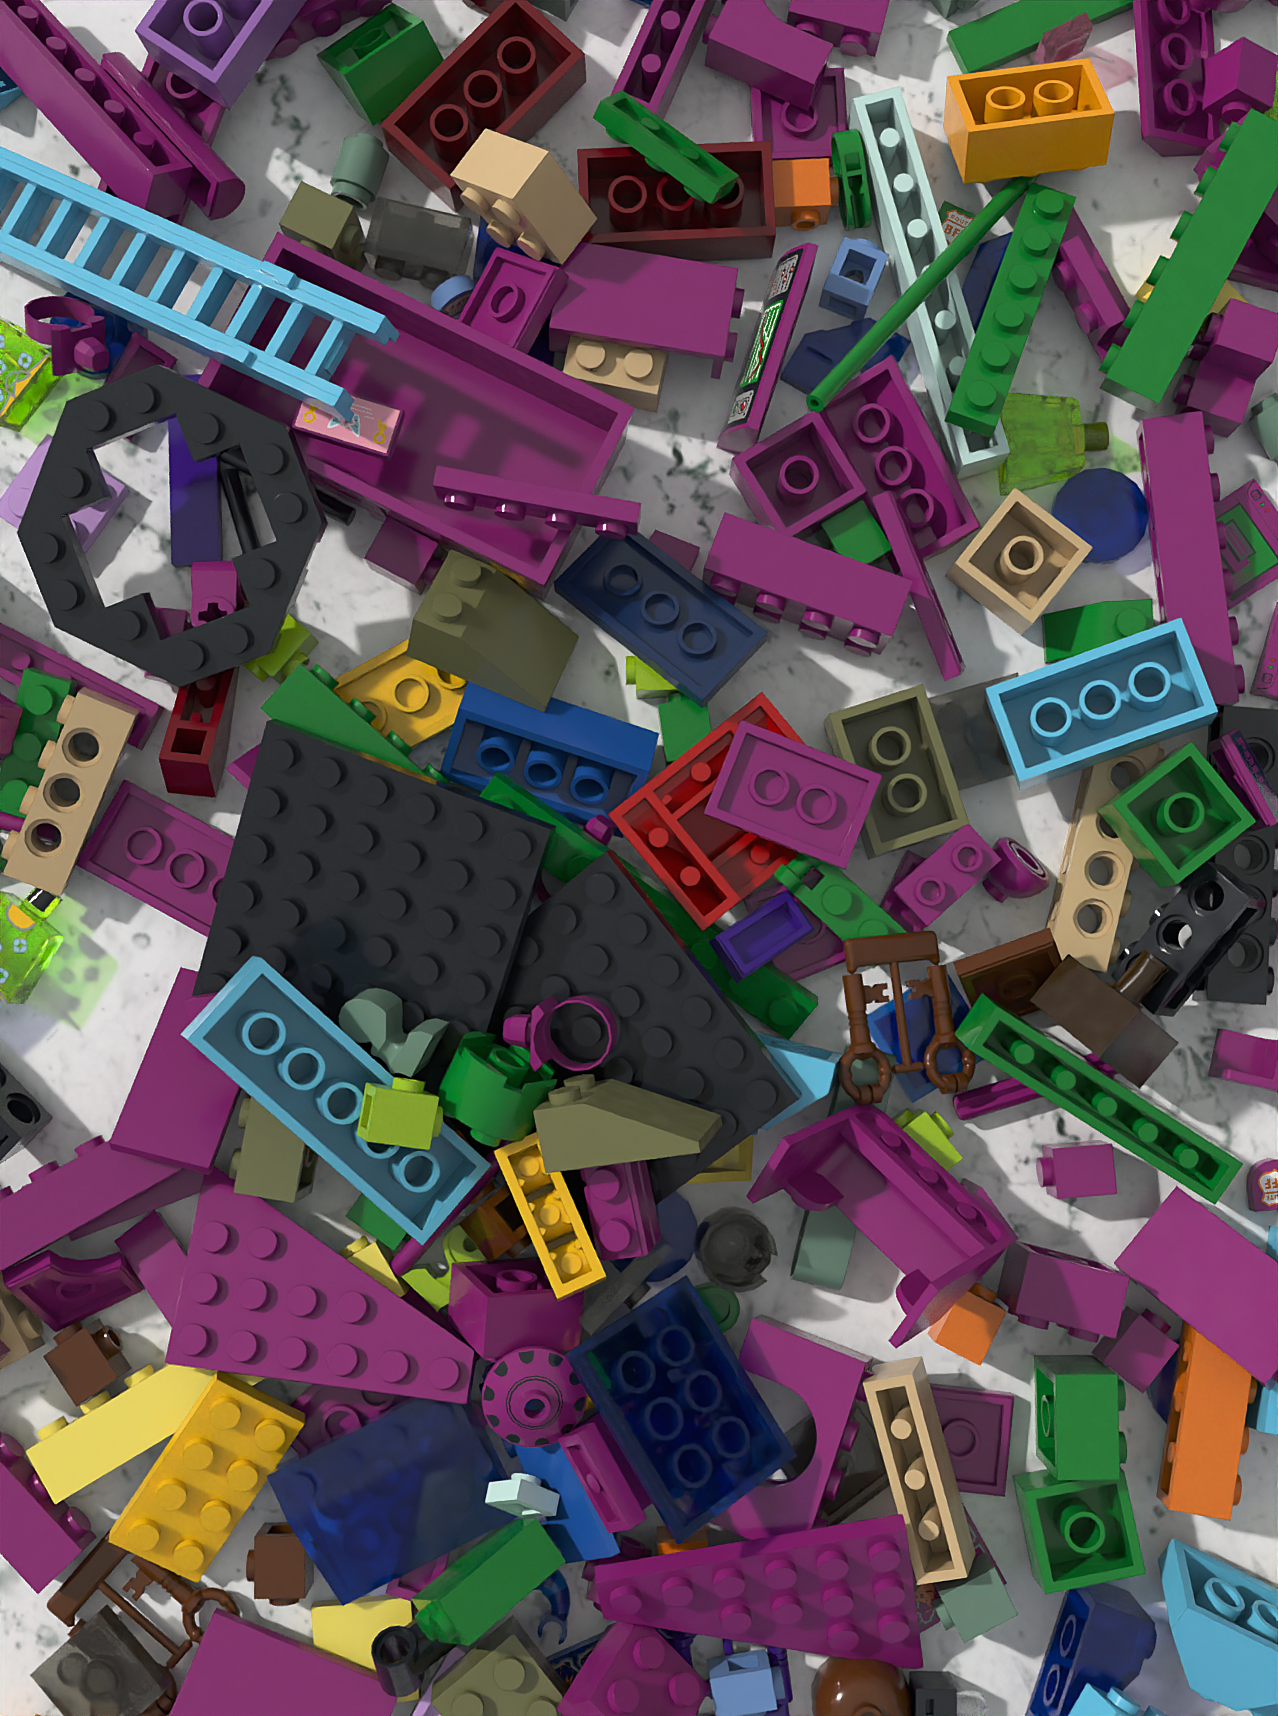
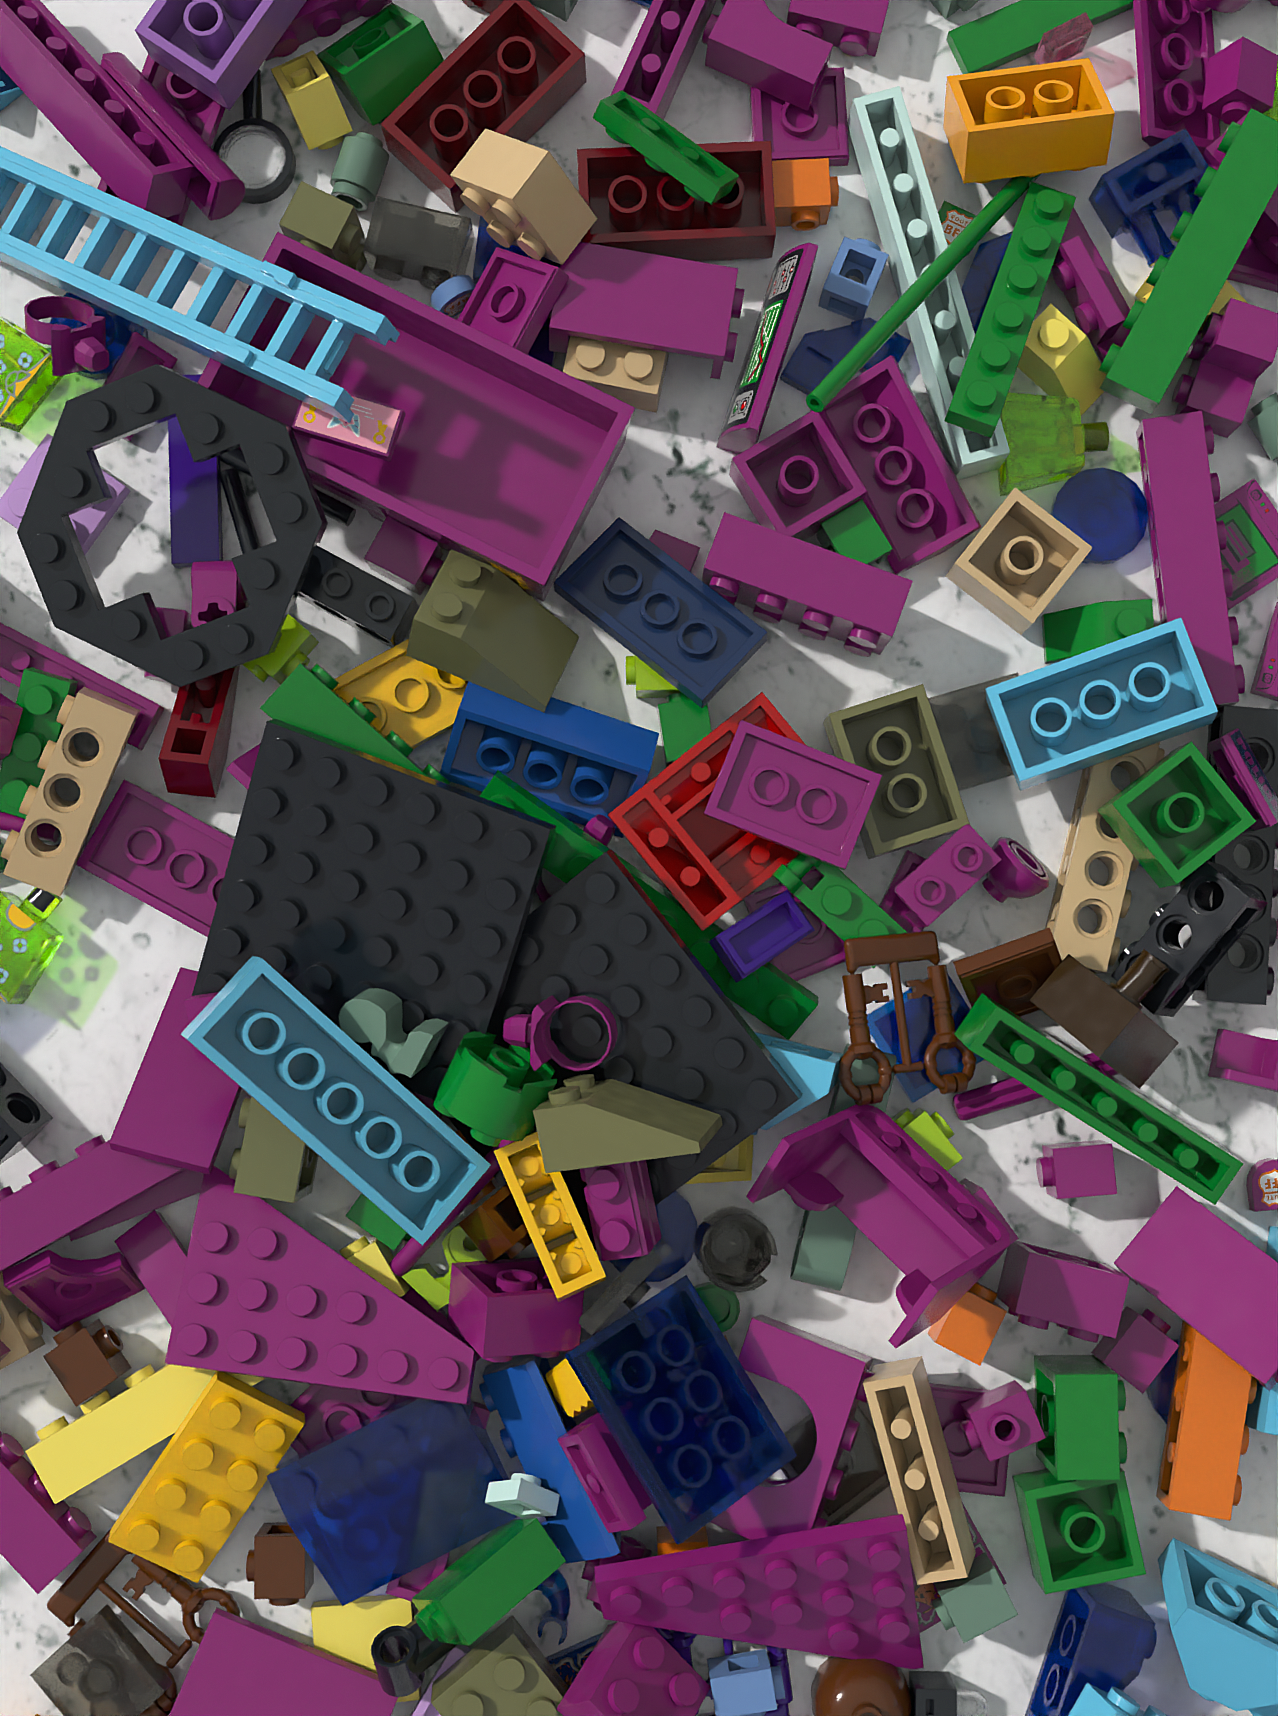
lime brick [356,1077,443,1150] -> none
magenta plate [433,465,641,540] -> none
magenta dish [482,1346,586,1447] -> none
green piece [831,128,872,231] -> none
magenta tile [872,491,966,681] -> none
none -> piece [213,69,296,204]
none -> light yellow slope [270,50,353,150]
none -> black brick [298,545,419,648]
none -> magenta brick [959,1380,1046,1462]
none -> light yellow slope [1017,303,1106,421]
none -> clear blue brick [1088,128,1208,268]

